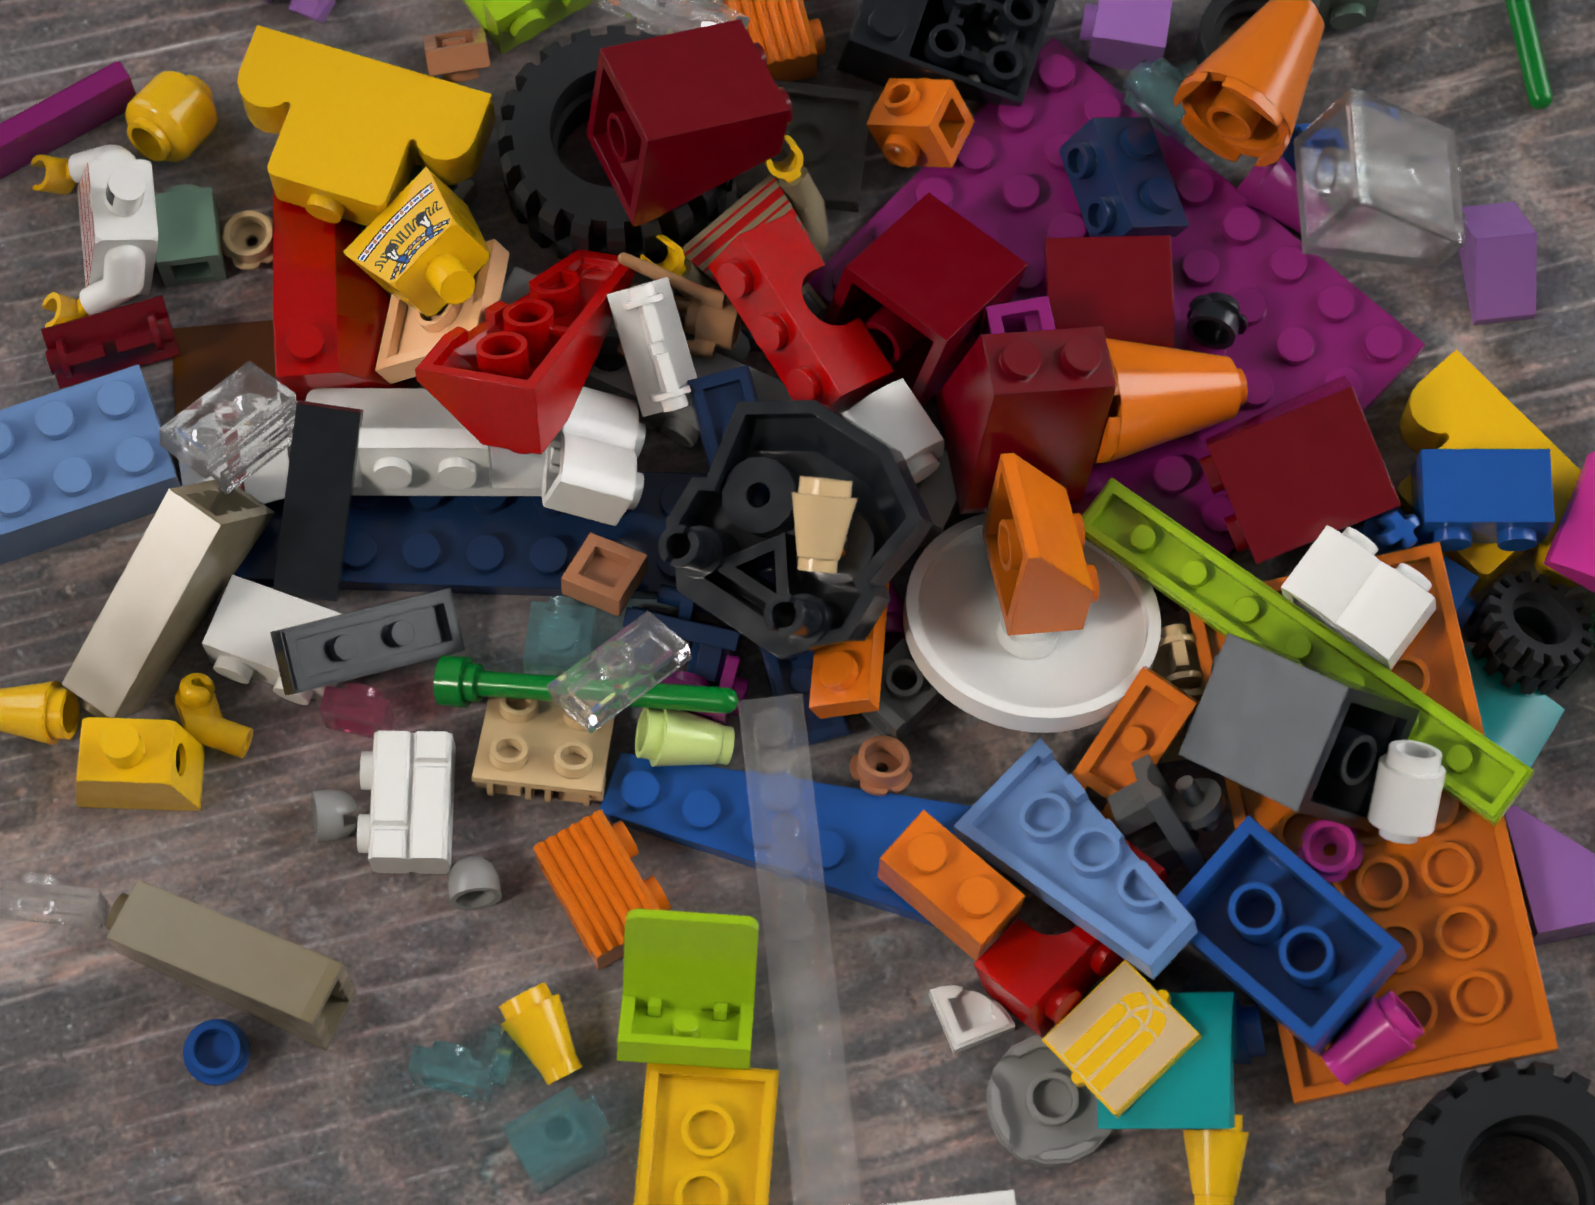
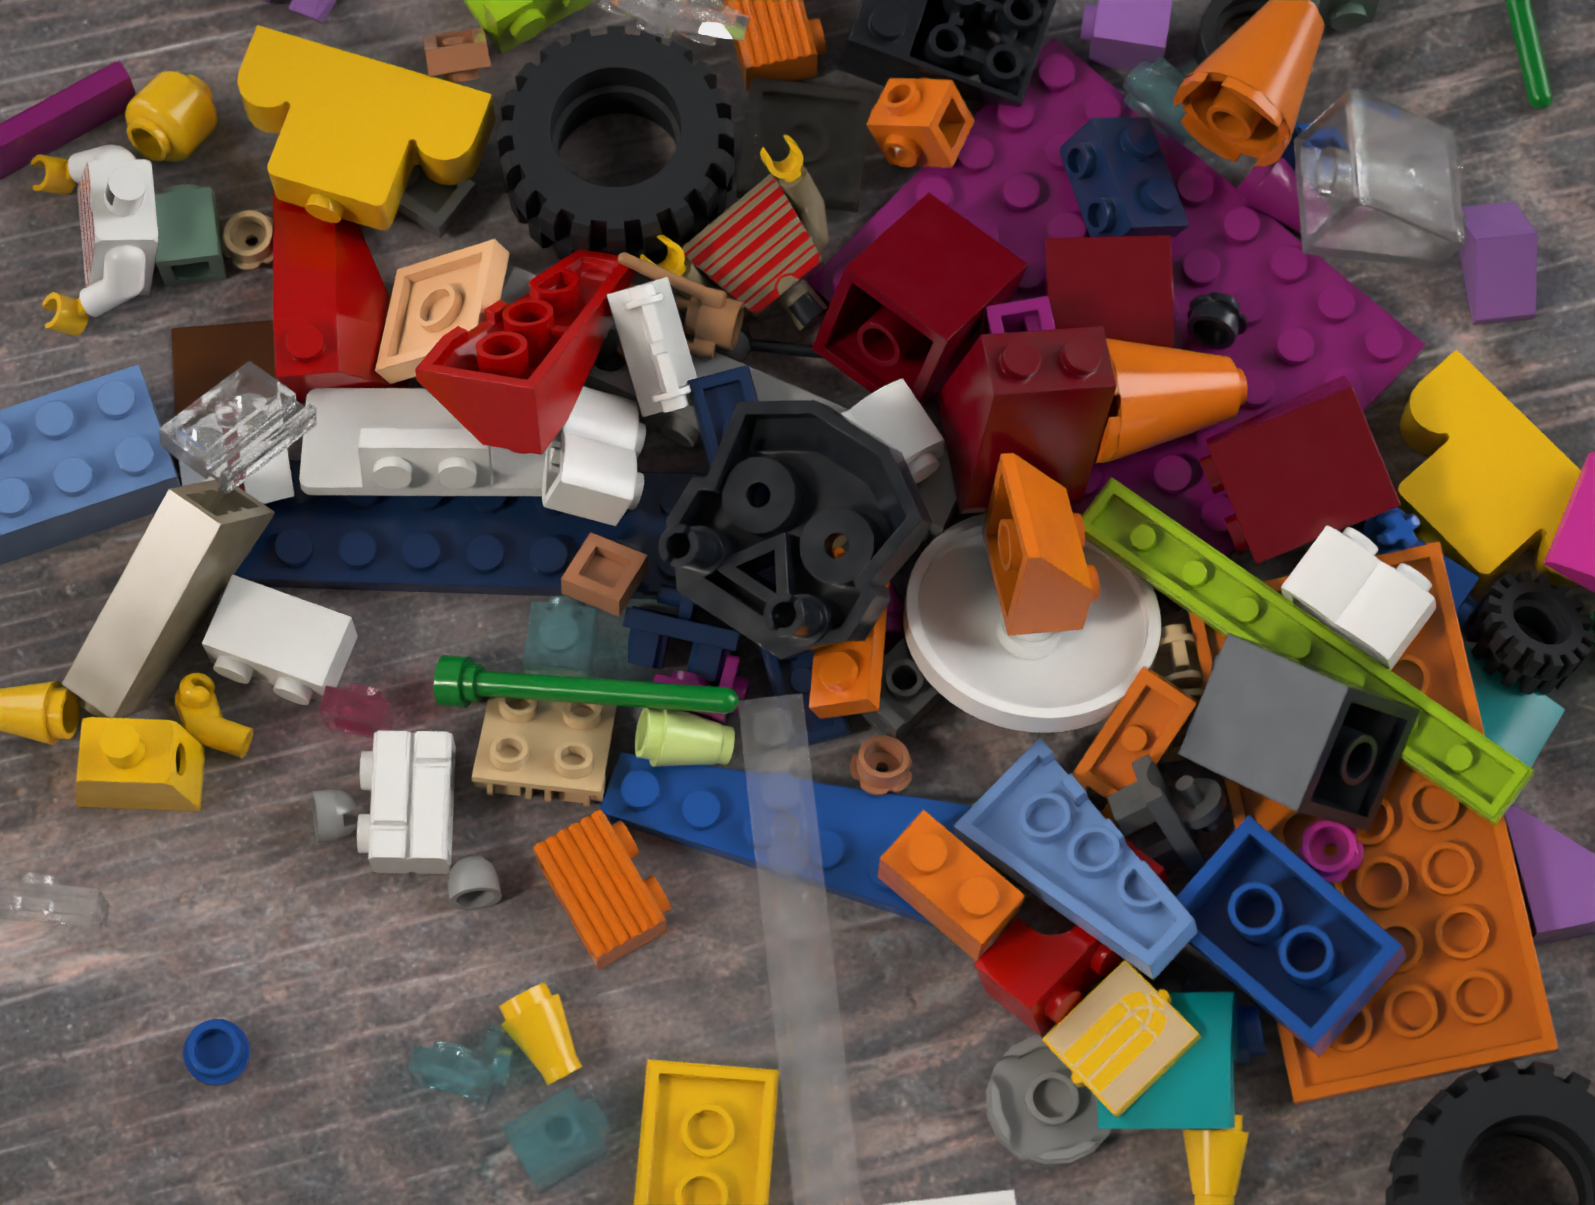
dark red hinge [41,295,181,389] -> none
dark tan slope [106,879,357,1051] -> none
black tile [270,588,465,695] -> none
black tile [273,400,364,602] -> none
yellow torso [343,167,491,317] -> none
clear plate [547,611,692,734] -> none
dark red slope [587,19,793,227] -> none
lime bracket [617,909,759,1070] -> none
red arch [708,213,894,411] -> none
tan cone [792,476,857,573] -> none
white tile [929,985,1016,1055] -> none
dark pink cone [1321,991,1425,1086] -> none
white brick [1368,740,1446,844] -> none
blue brick [1410,449,1555,551] -> none

